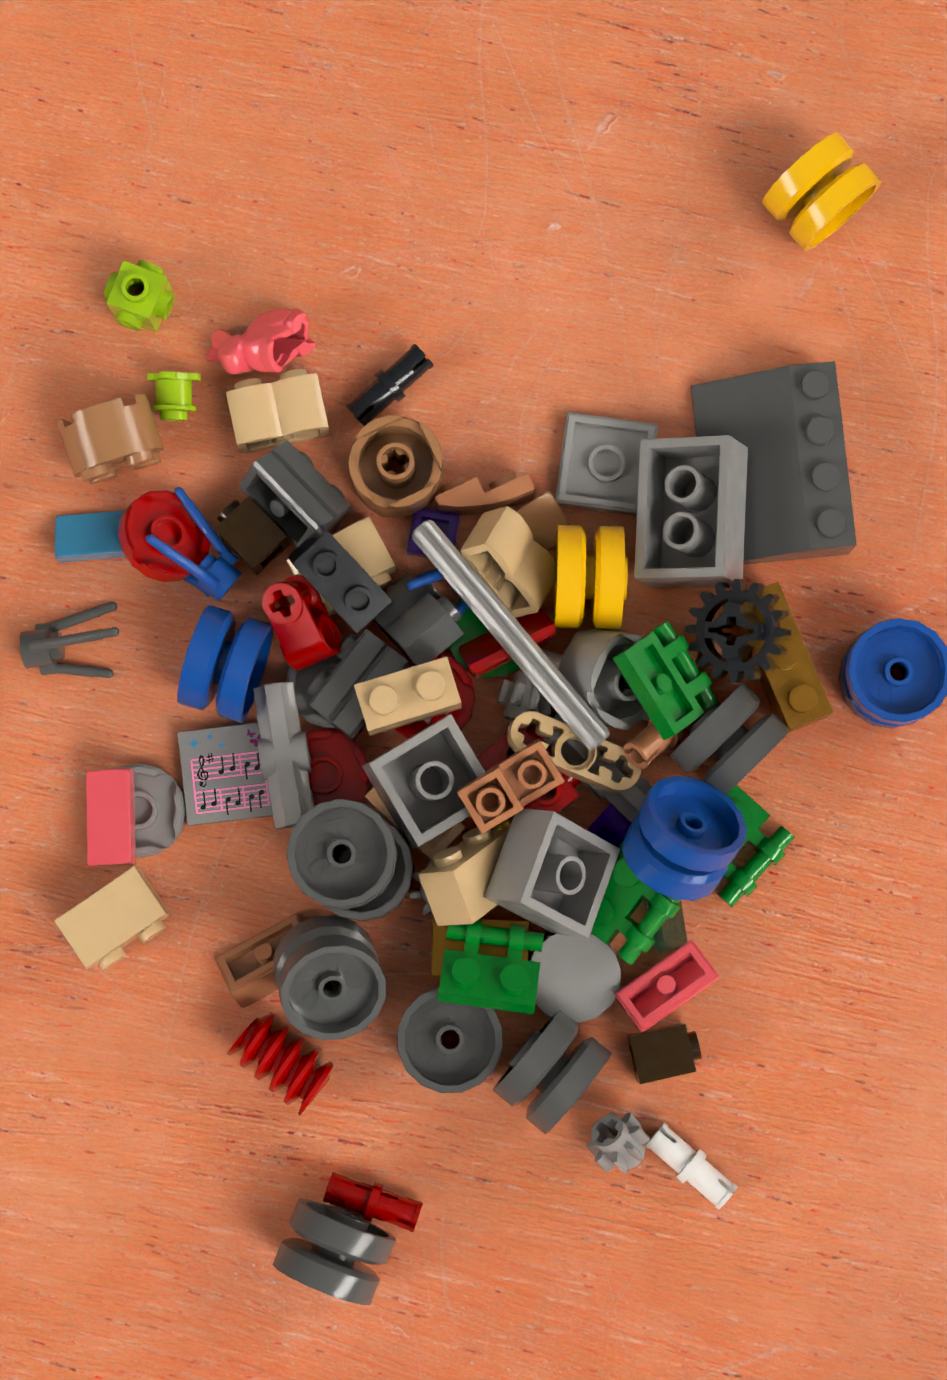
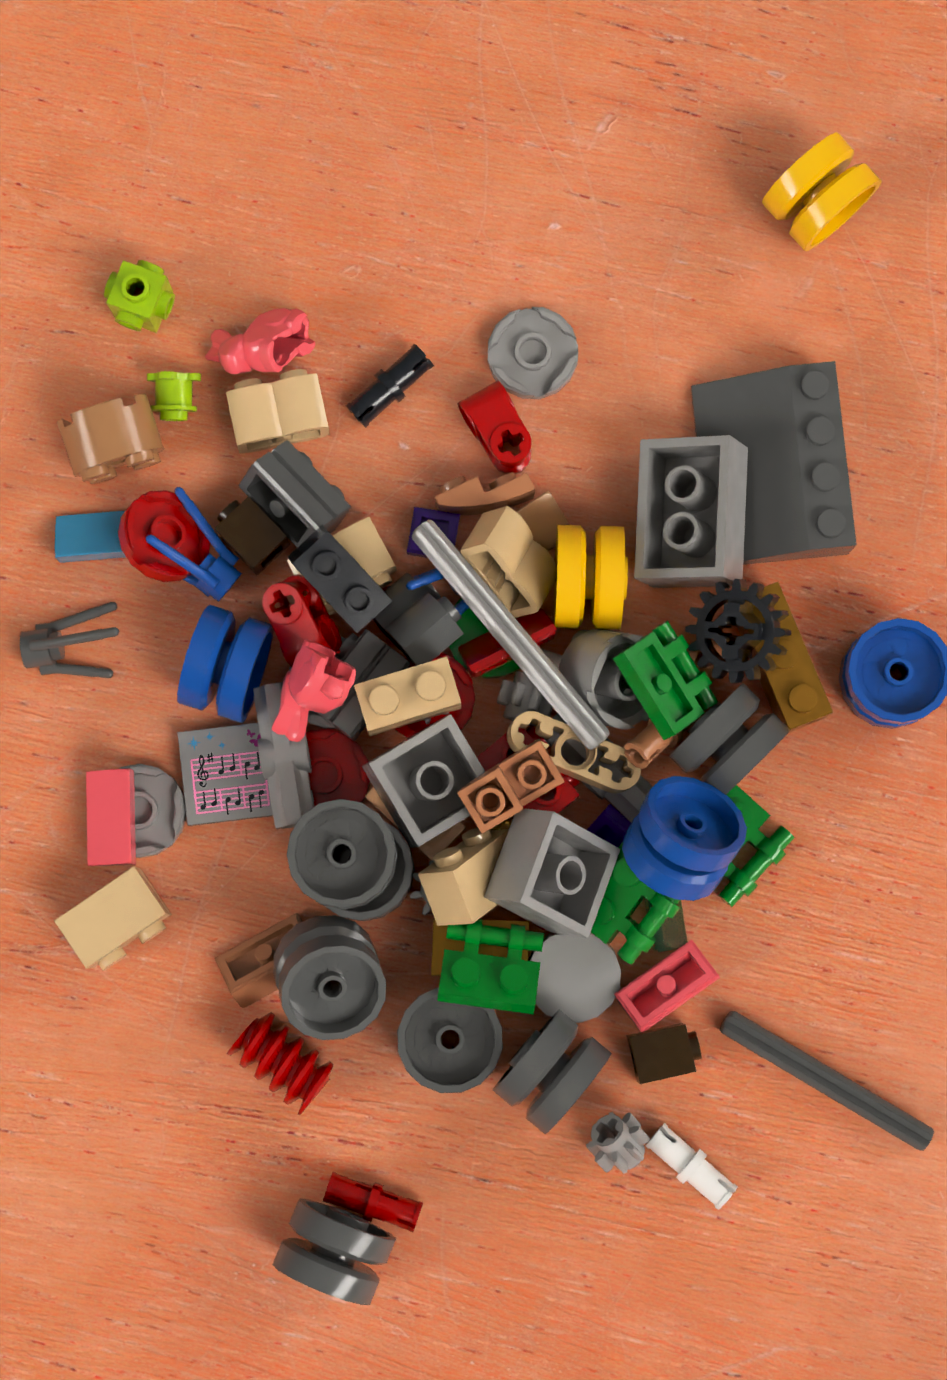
medium nougat brick [348,415,443,518] -> none
light grey tile [555,412,658,516] -> none
none -> coral animal [271,640,356,742]
none -> red piece [457,380,532,474]
none -> light grey tile [488,307,578,399]
none -> dark grey axle [720,1011,934,1151]

